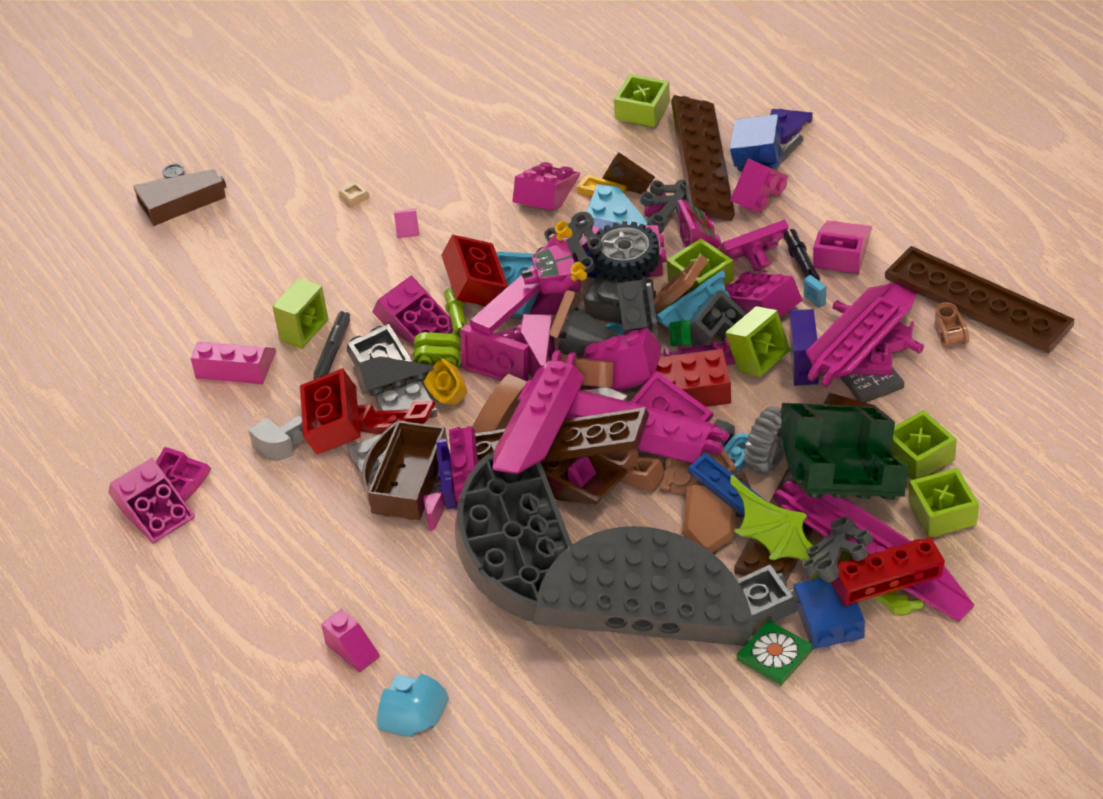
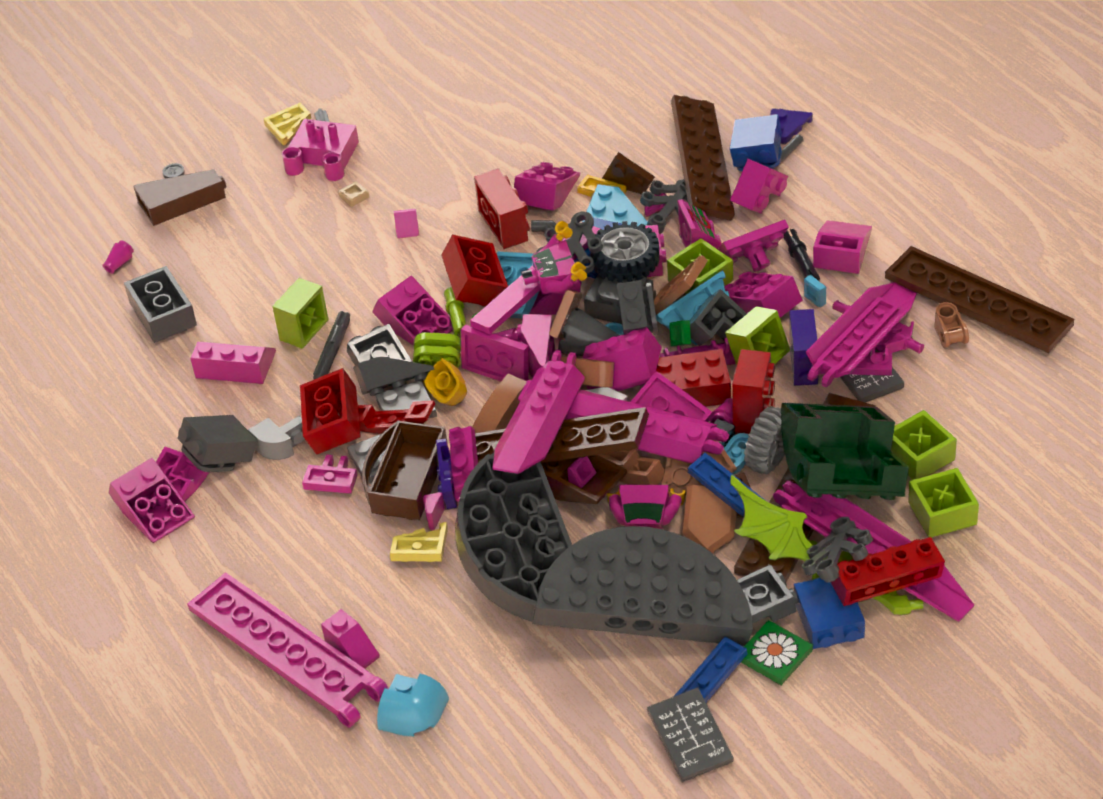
lime brick [614,74,670,127] -> none
none -> dark pink cone [102,240,134,274]
none -> dark grey brick [124,266,197,343]
none -> dark grey brick [177,415,258,473]
none -> dark pink hinge [187,572,389,728]
none -> light yellow wing [263,102,312,146]
none -> dark pink piece [282,108,359,181]
none -> dark pink hinge [302,454,358,494]
none -> light yellow wing [390,522,448,562]
none -> red brick [474,168,530,249]
none -> dark grey arm [531,220,556,237]
none -> dark pink torso [607,485,685,530]
none -> dark grey tile [647,687,734,782]
none -> blue tile [673,637,747,703]
none -> dark pink cone [710,398,733,425]
none -> red brick [732,349,775,435]

